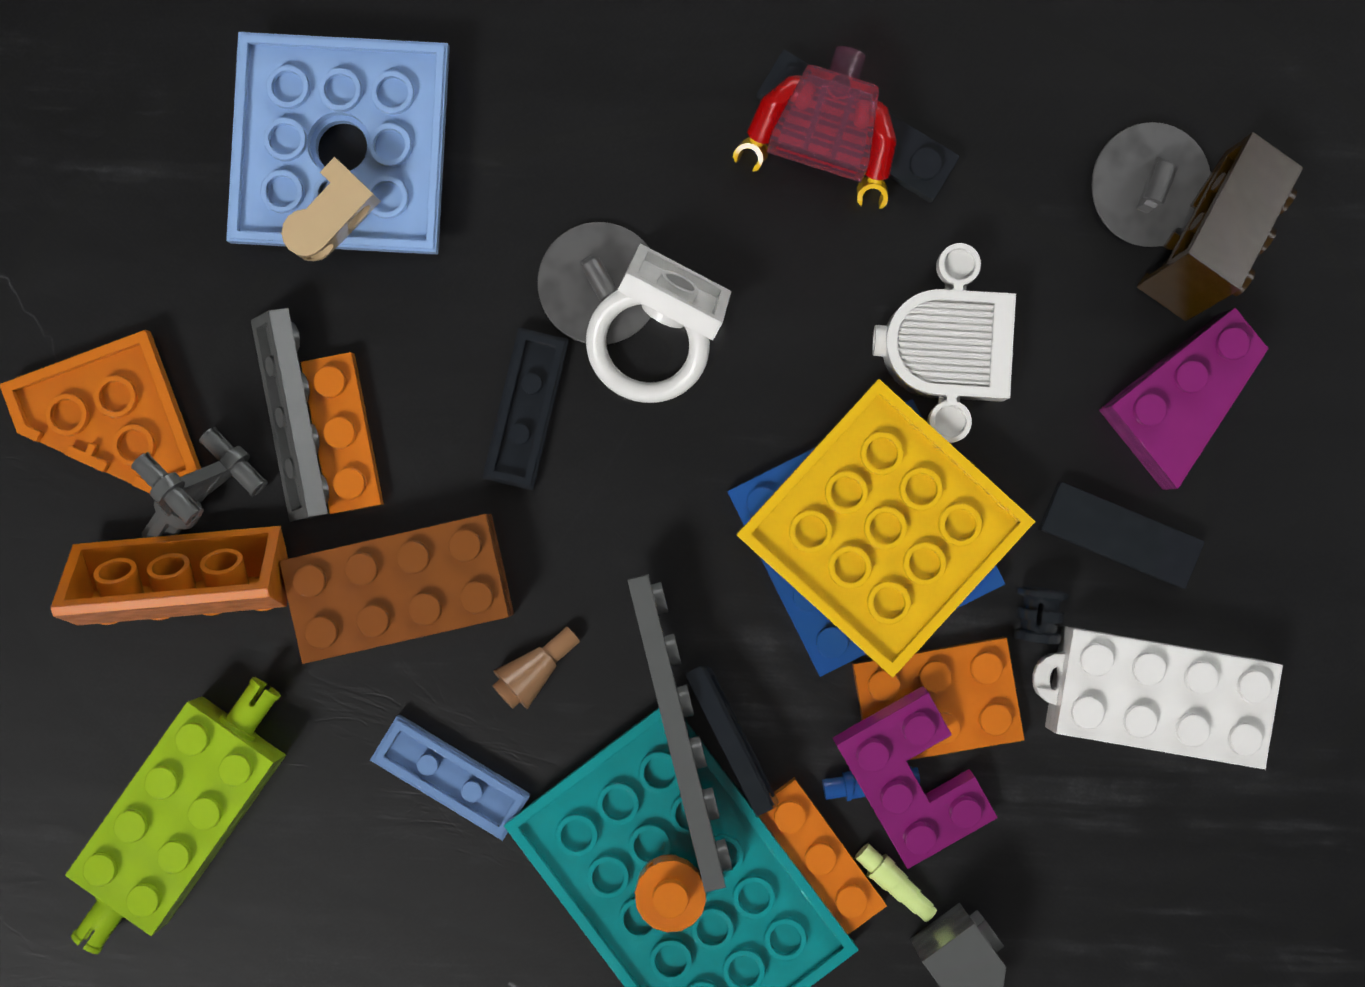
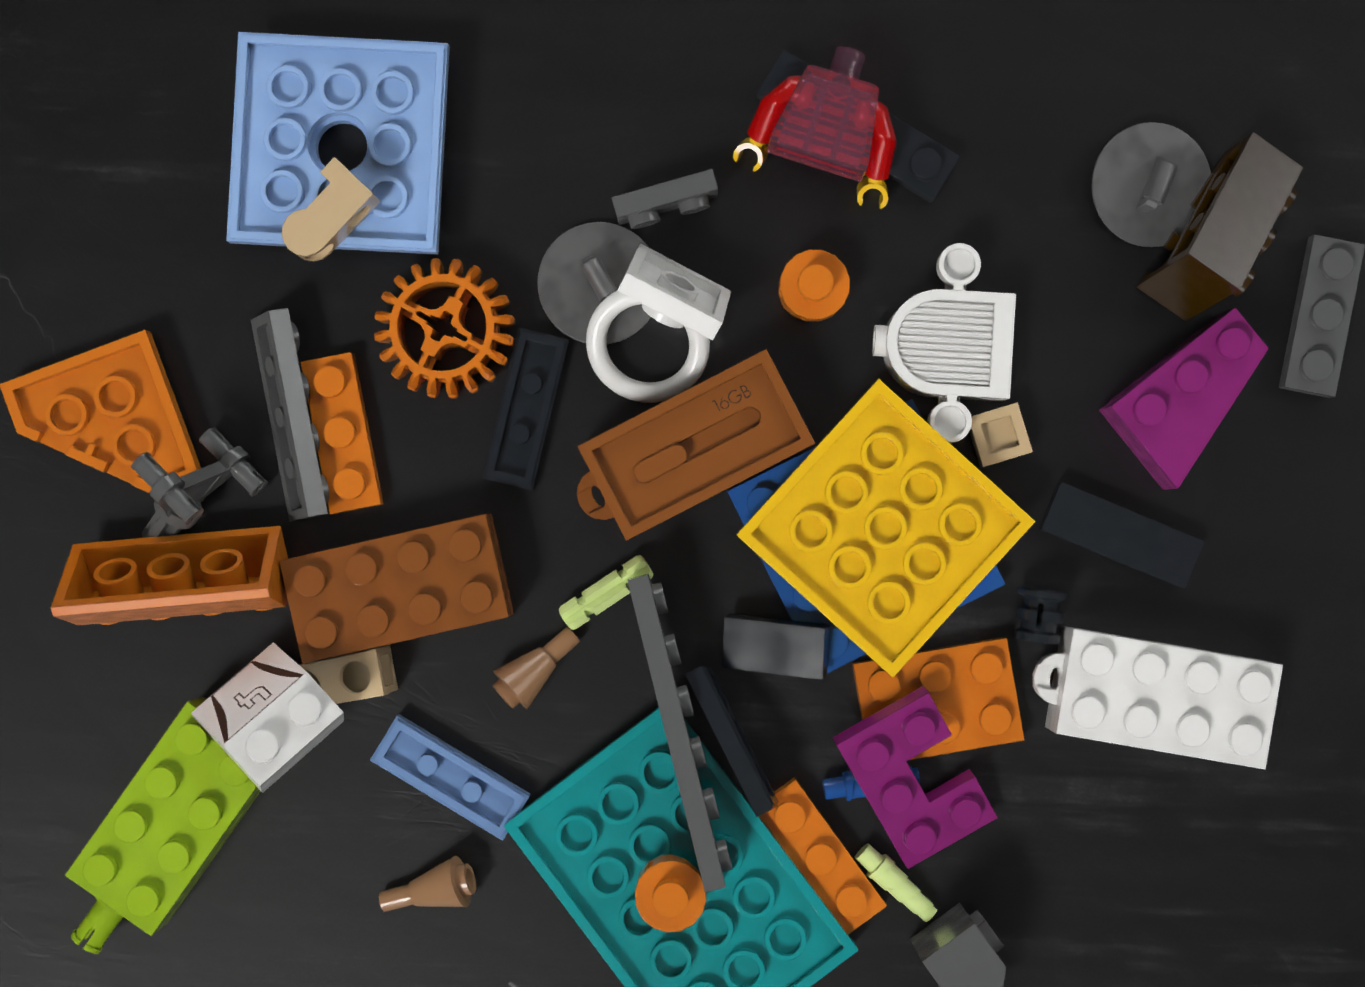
none -> white slope [191,642,344,793]
none -> tan leg [299,644,398,704]
none -> orange gear [374,258,515,399]
none -> medium nougat cone [379,856,476,912]
none -> yellowish green axle [559,555,653,630]
none -> dark orange piece [577,349,815,541]
none -> dark grey plate [611,169,718,229]
none -> black tile [722,613,830,680]
none -> orange piece [778,250,850,321]
none -> tan plate [969,402,1033,468]
none -> dark grey plate [1278,234,1365,398]

